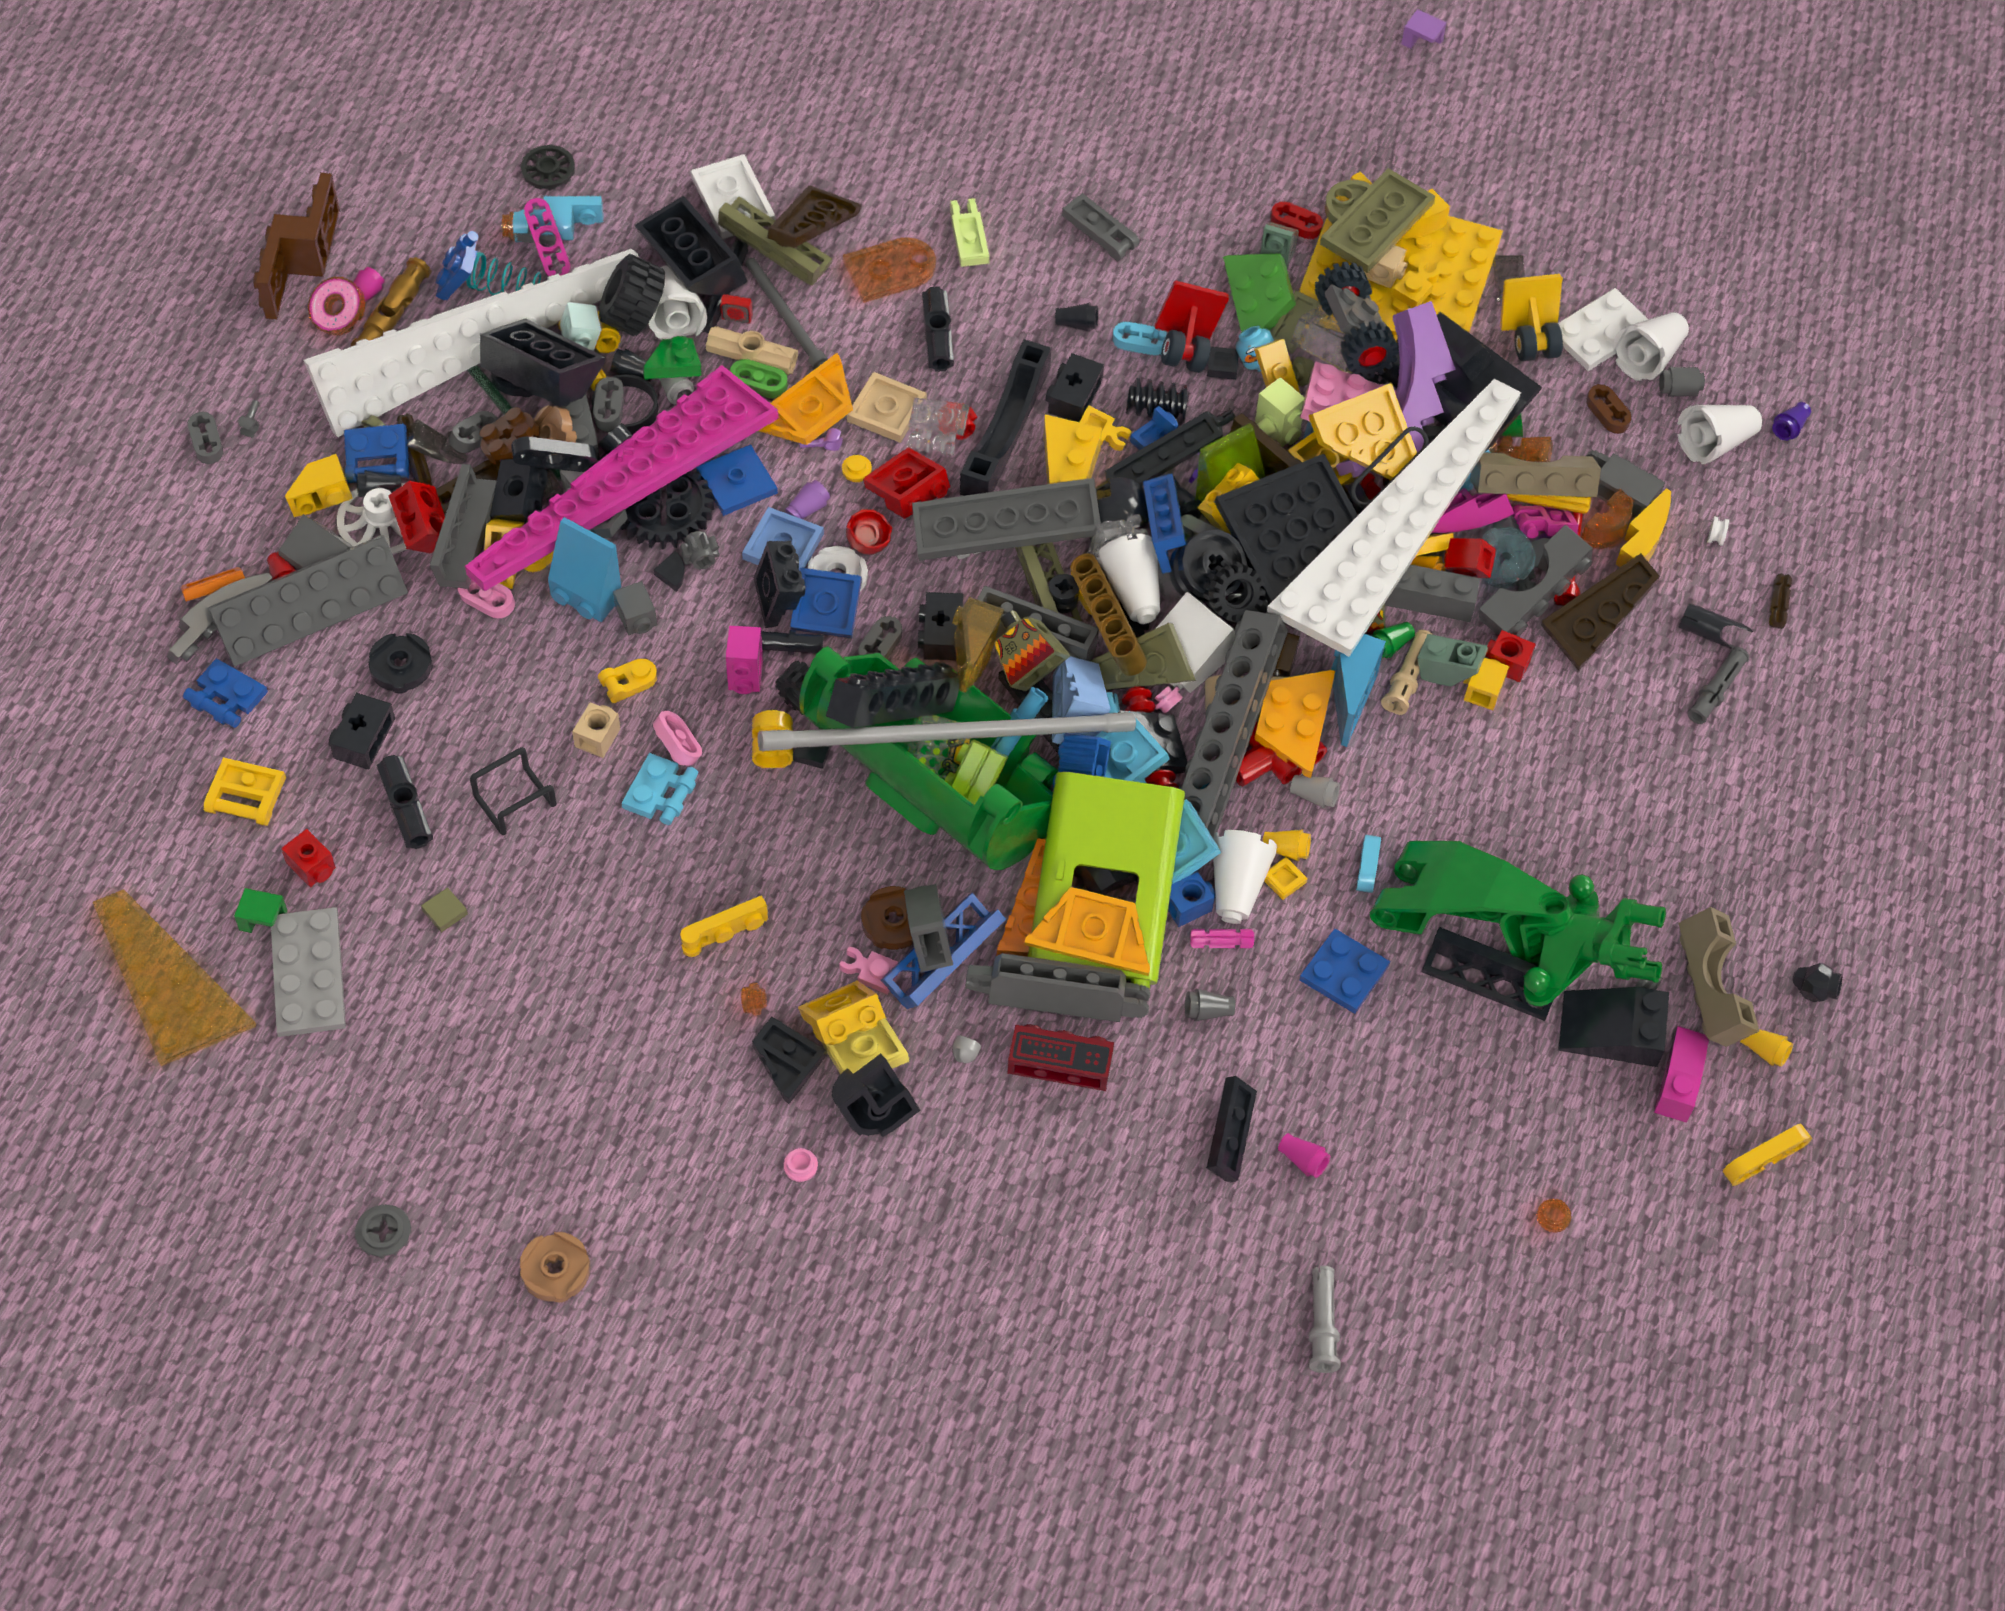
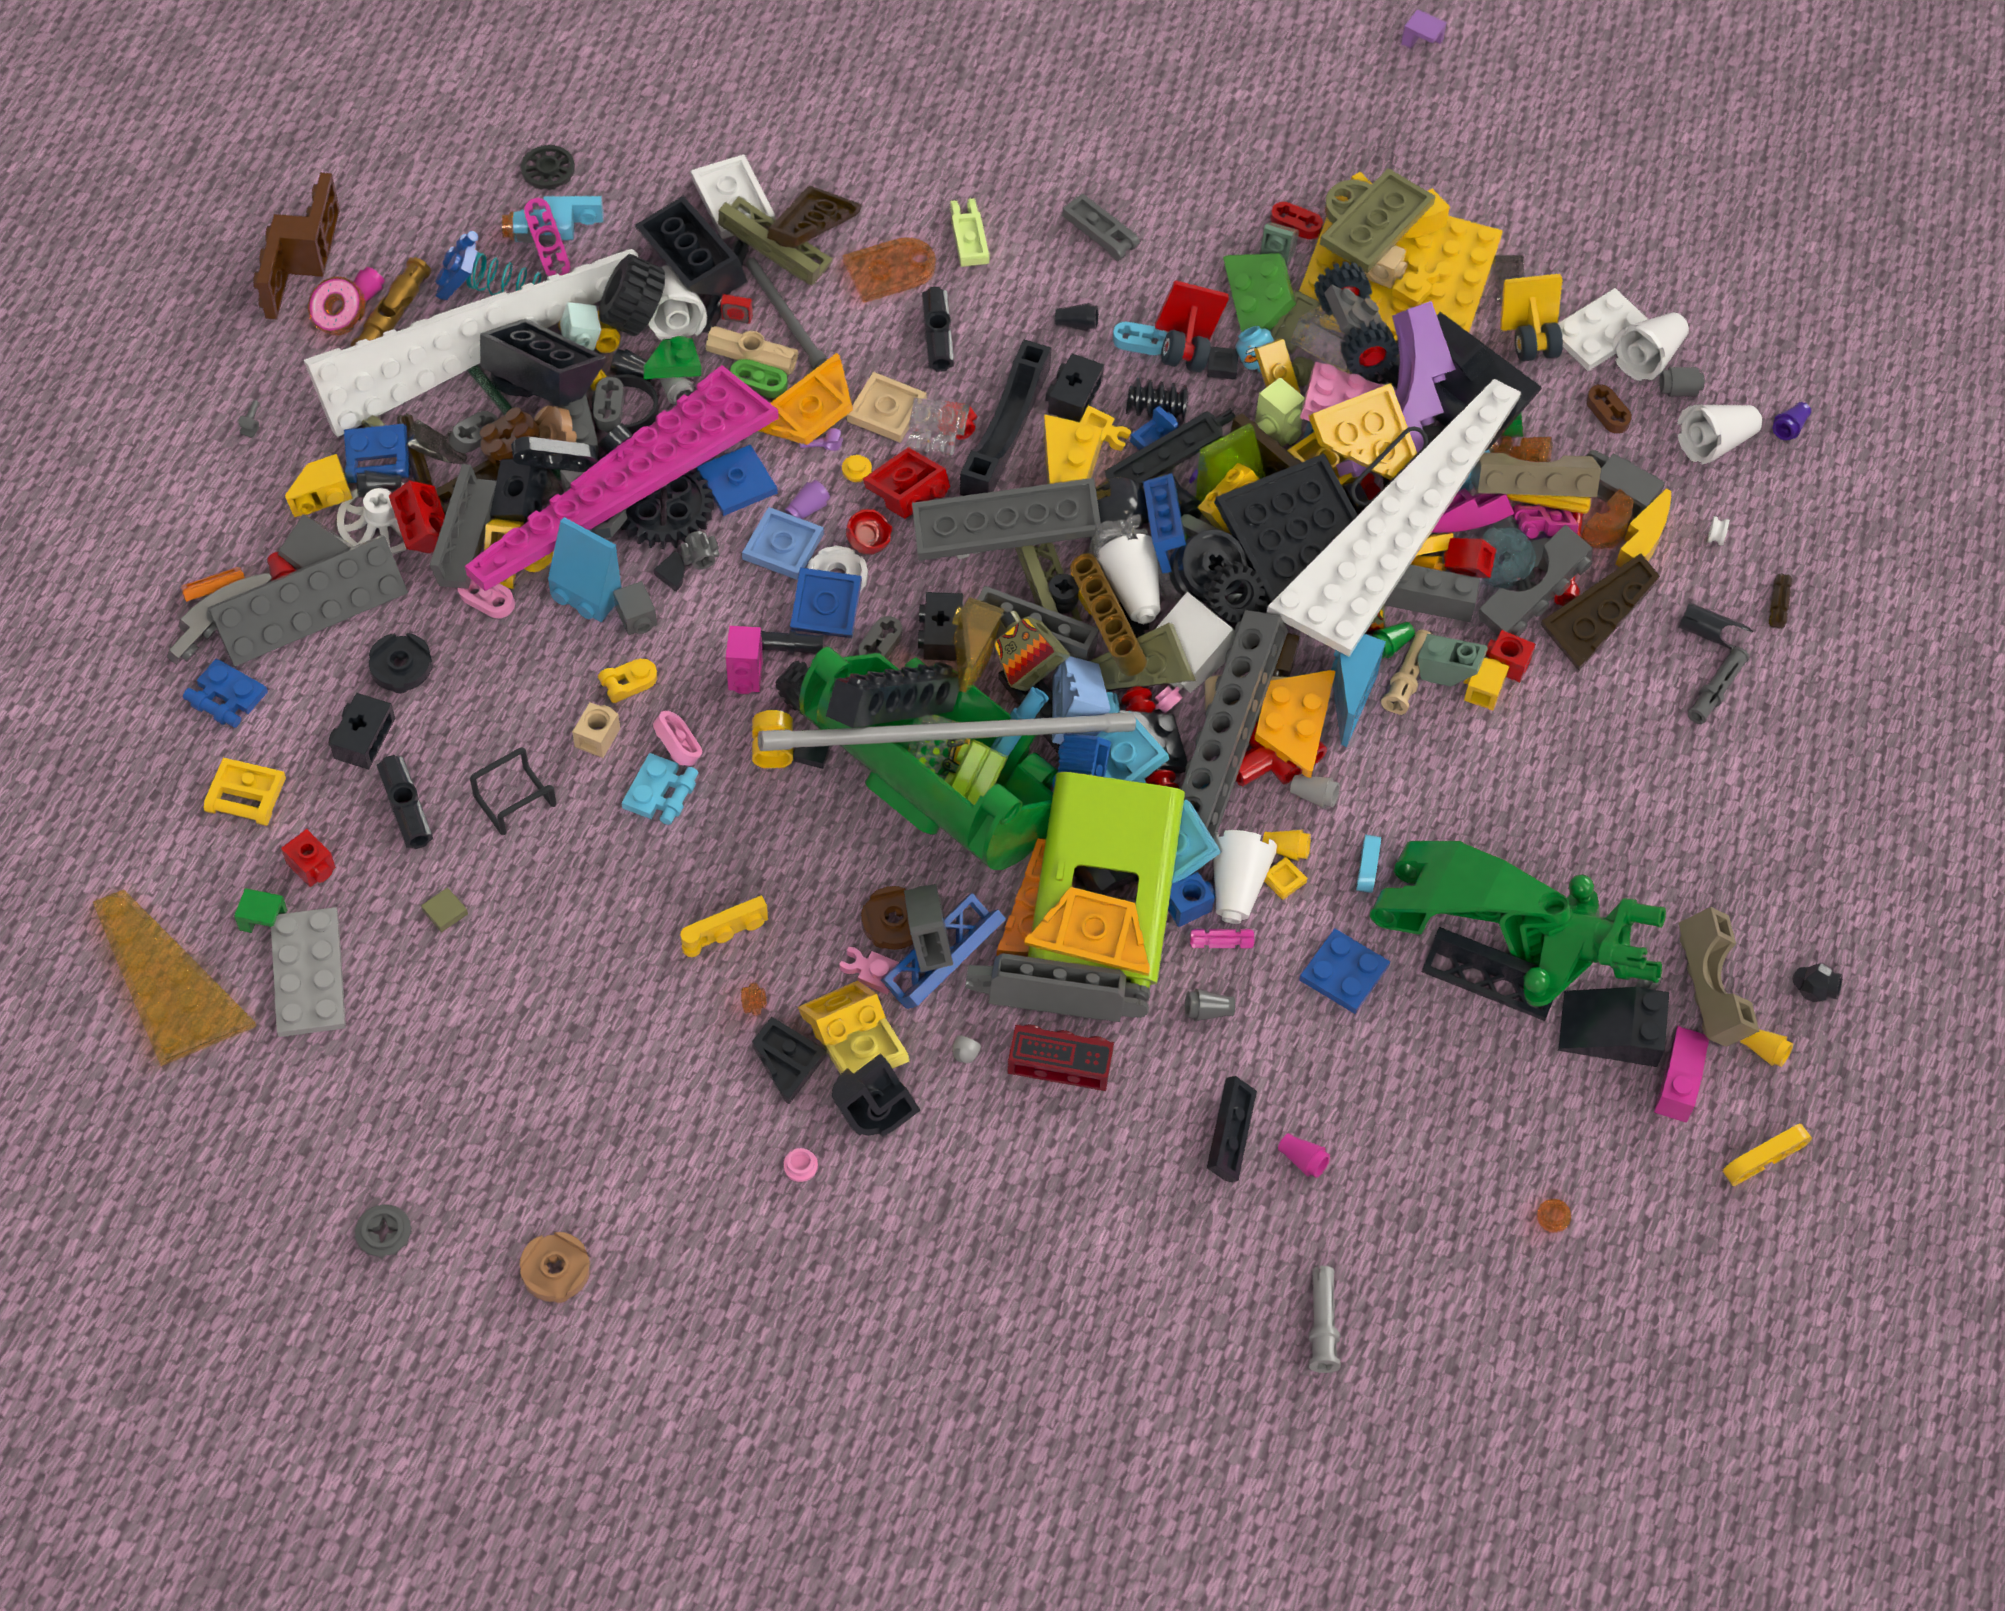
dark grey beam [187,412,223,464] -> none
black plate [753,541,806,628] -> none

